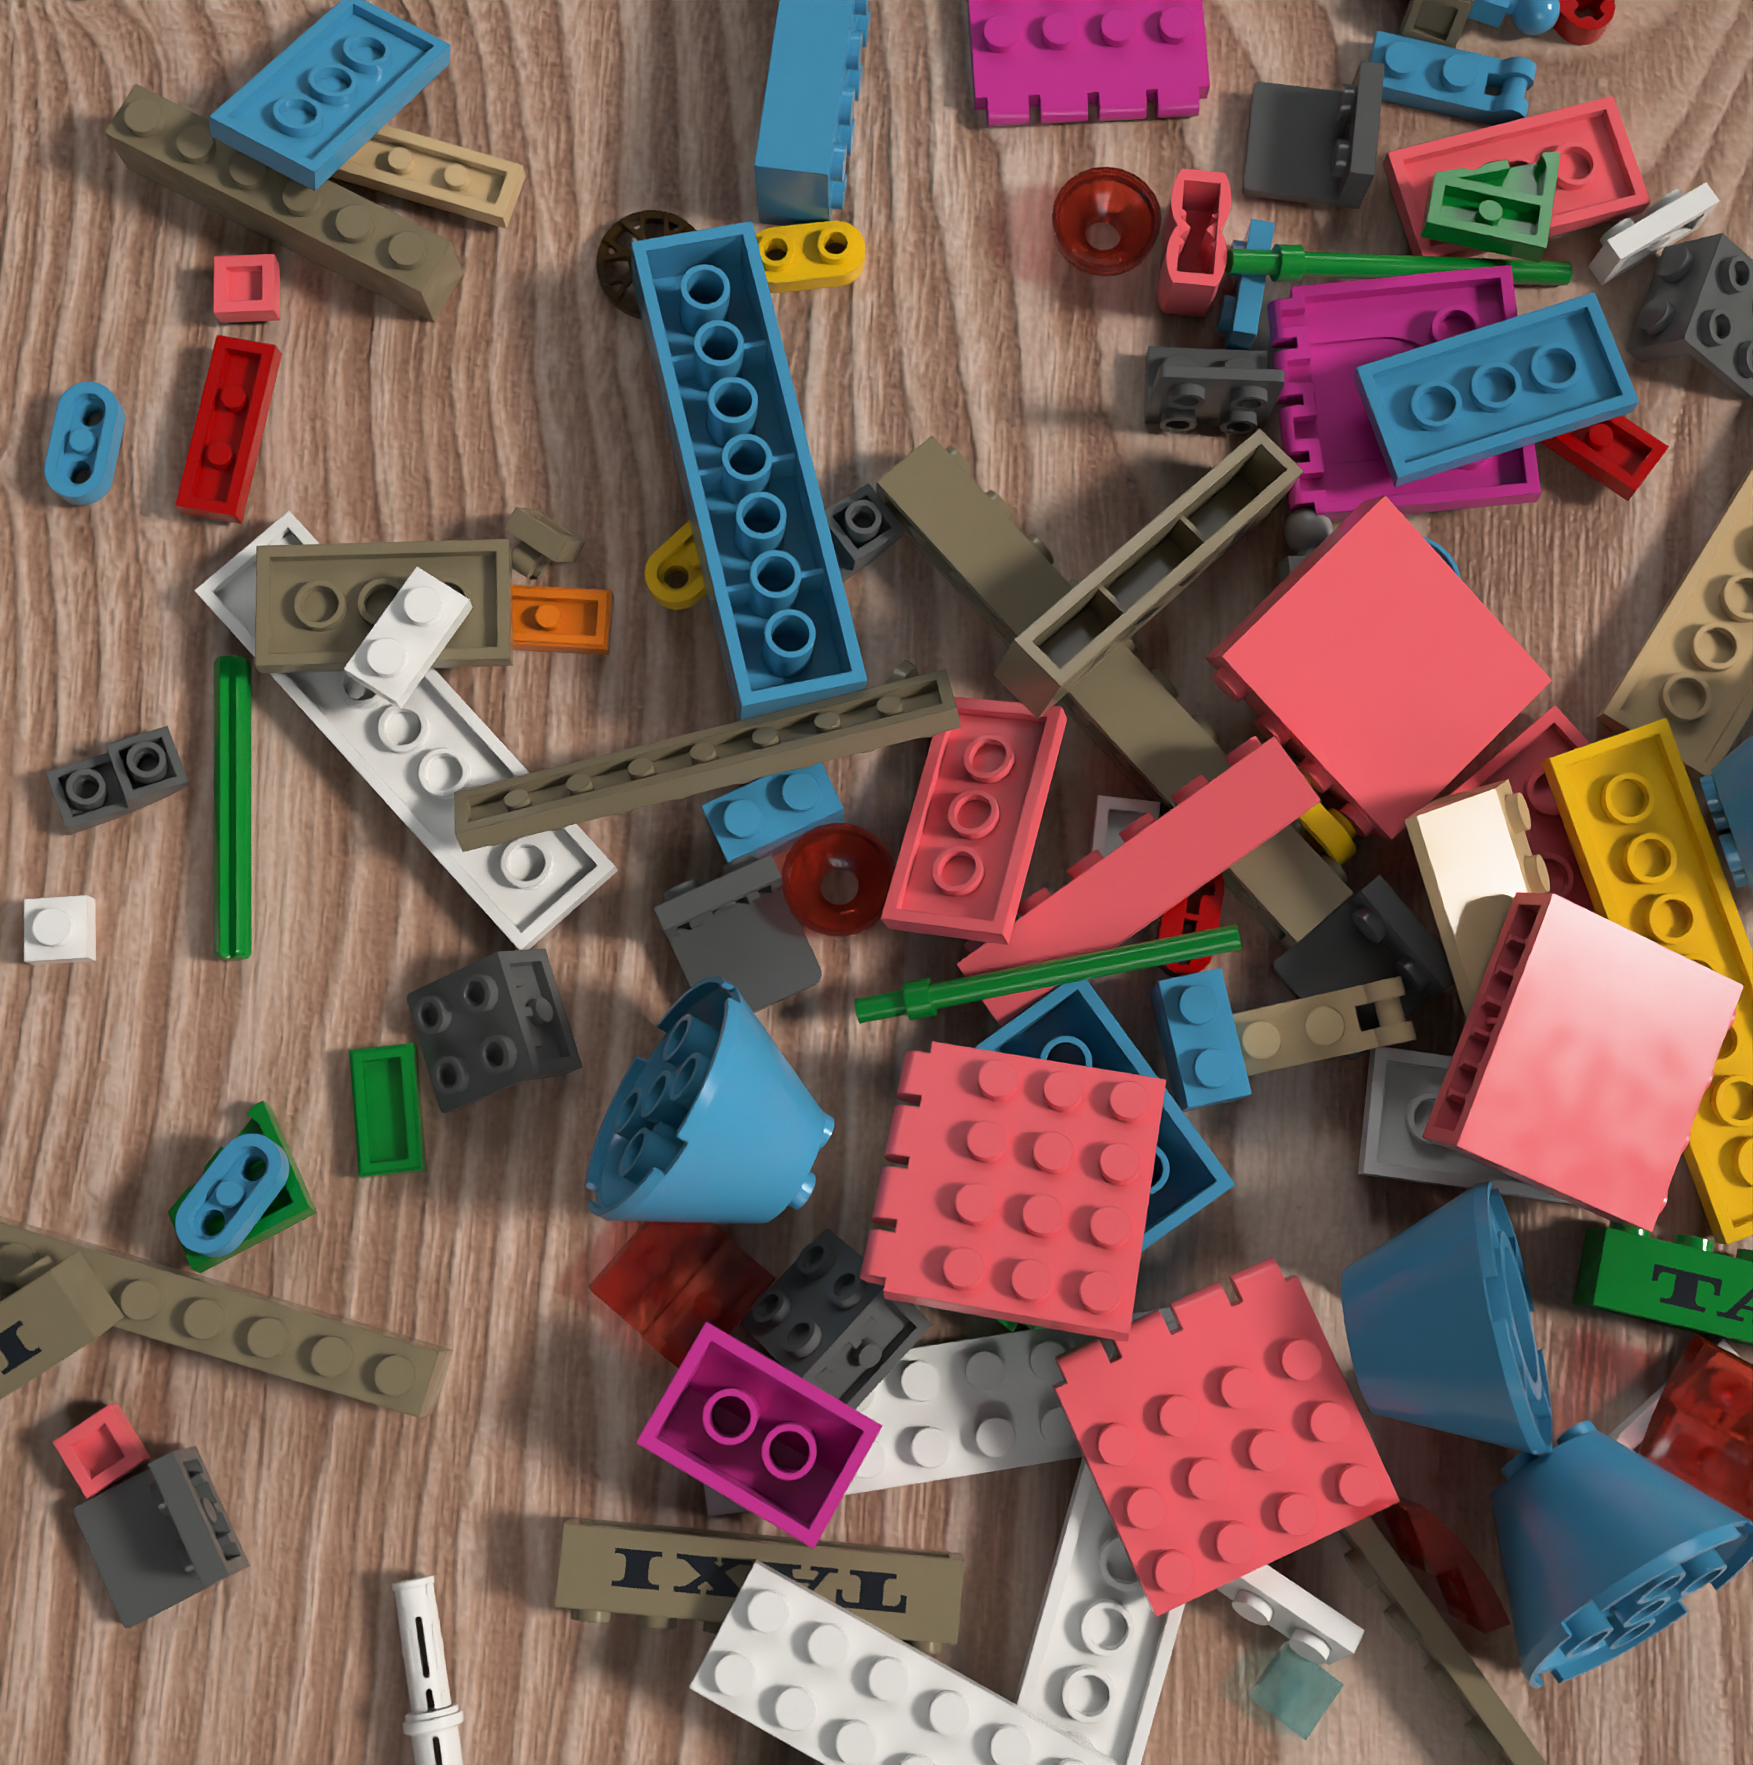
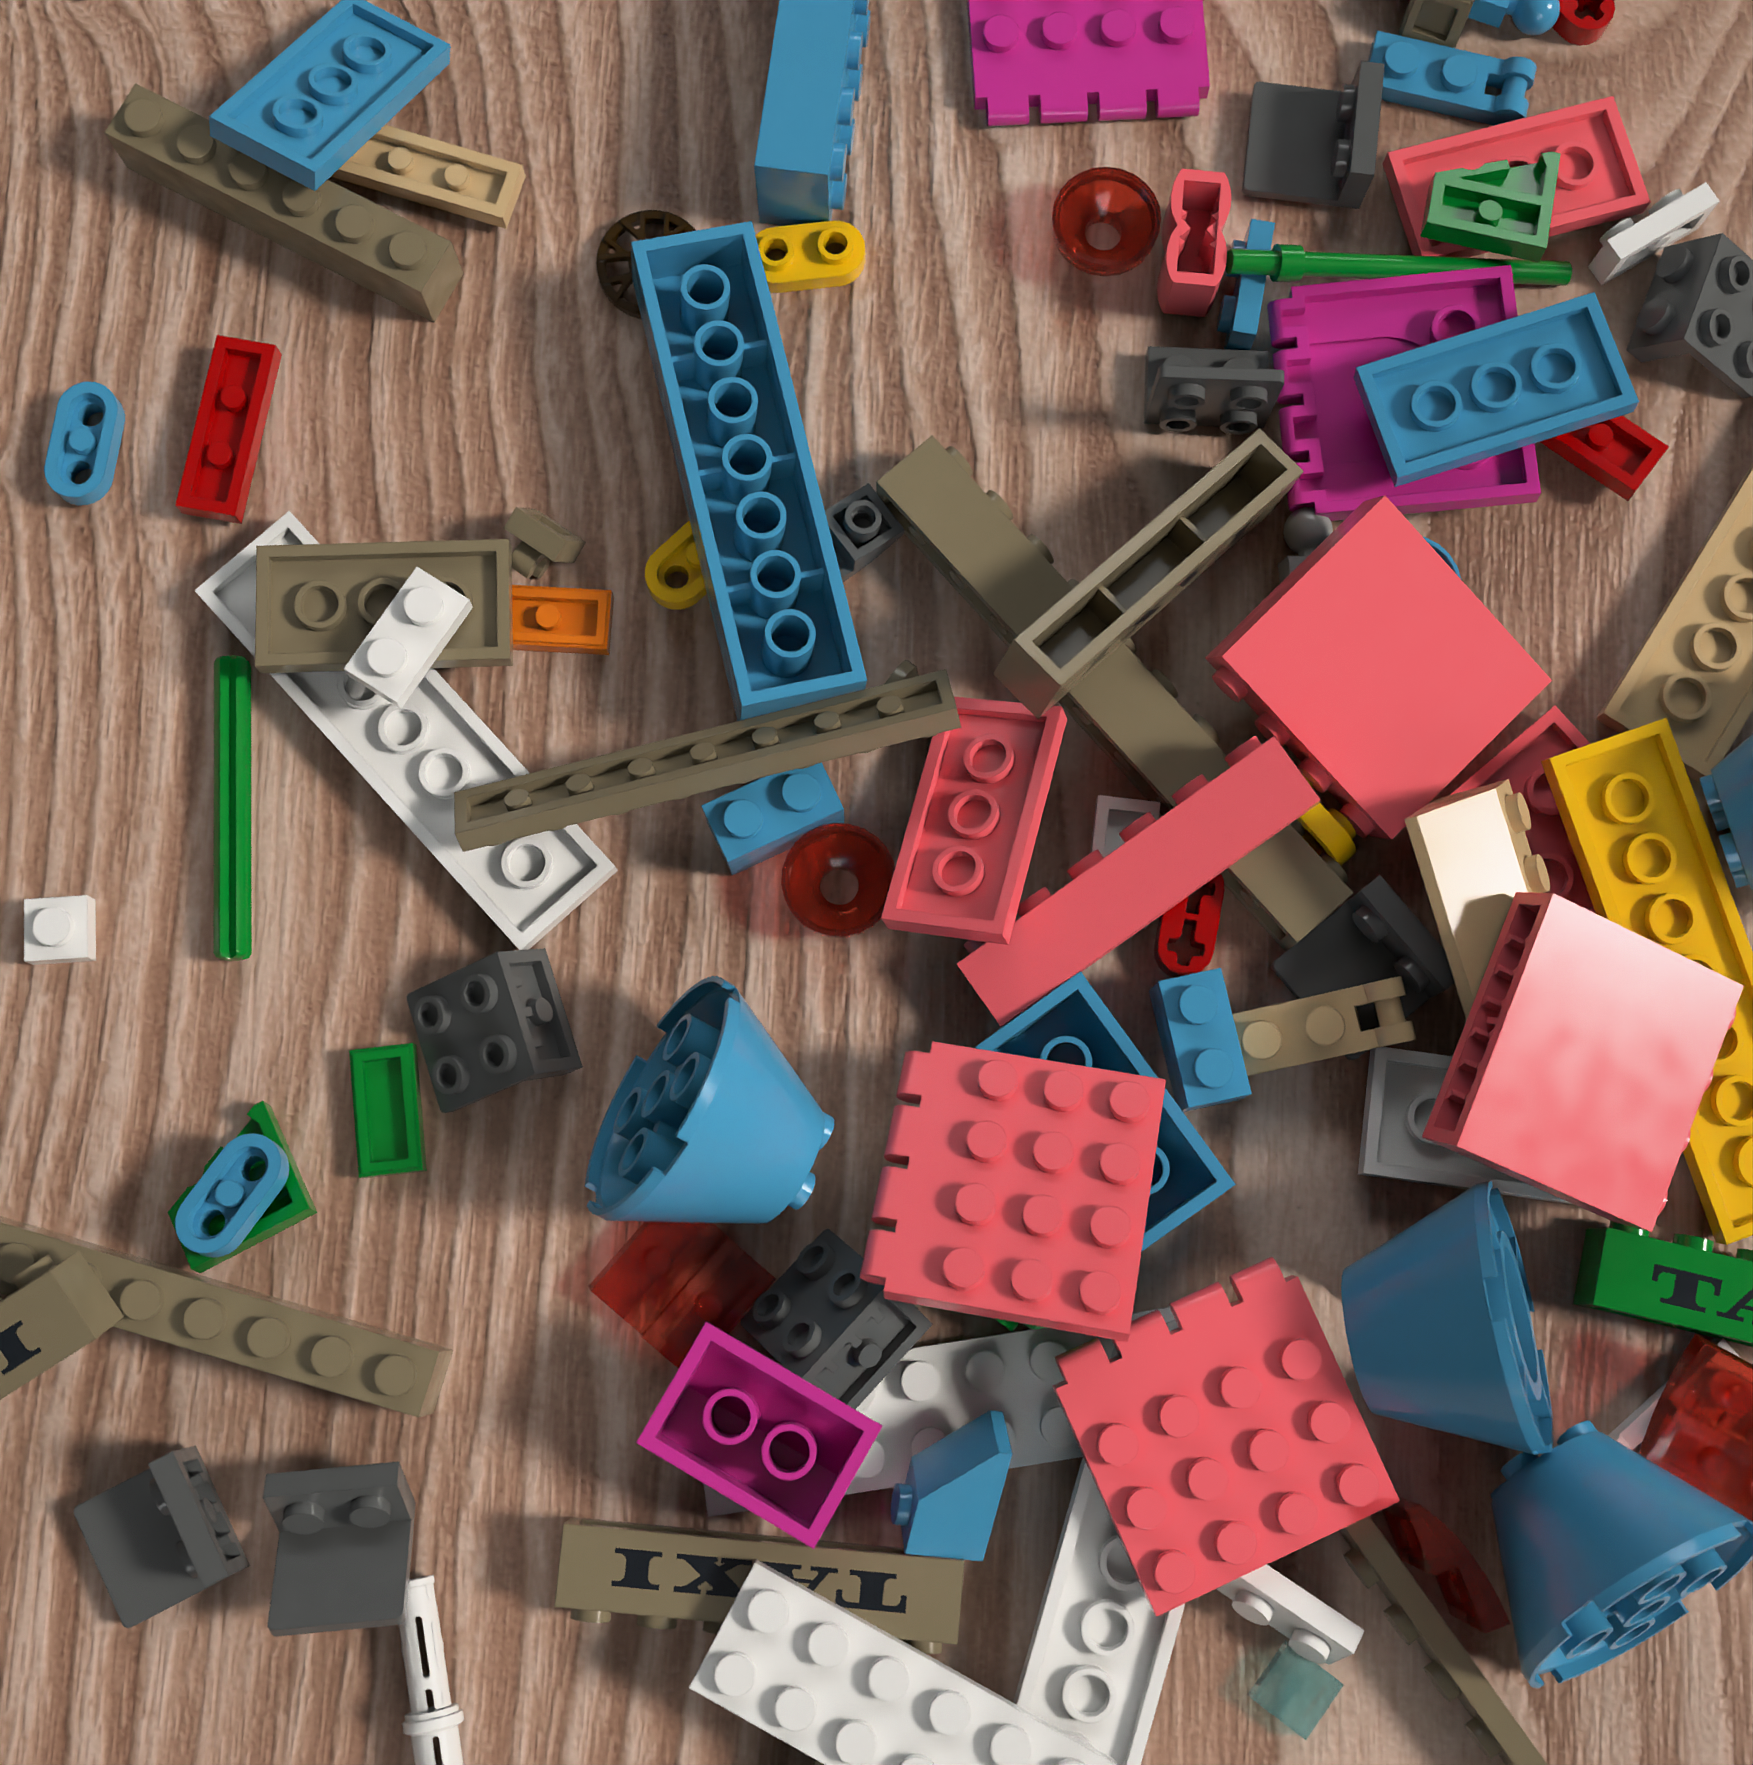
dark grey slope [46,726,189,835] -> none
coral plate [53,1403,151,1498] -> none
coral plate [213,254,280,323] -> none
dark grey bracket [653,853,822,1013] -> none
green bar [854,924,1242,1024] -> none
none -> dark grey bracket [263,1461,416,1637]
none -> dark azure slope [891,1410,1012,1561]

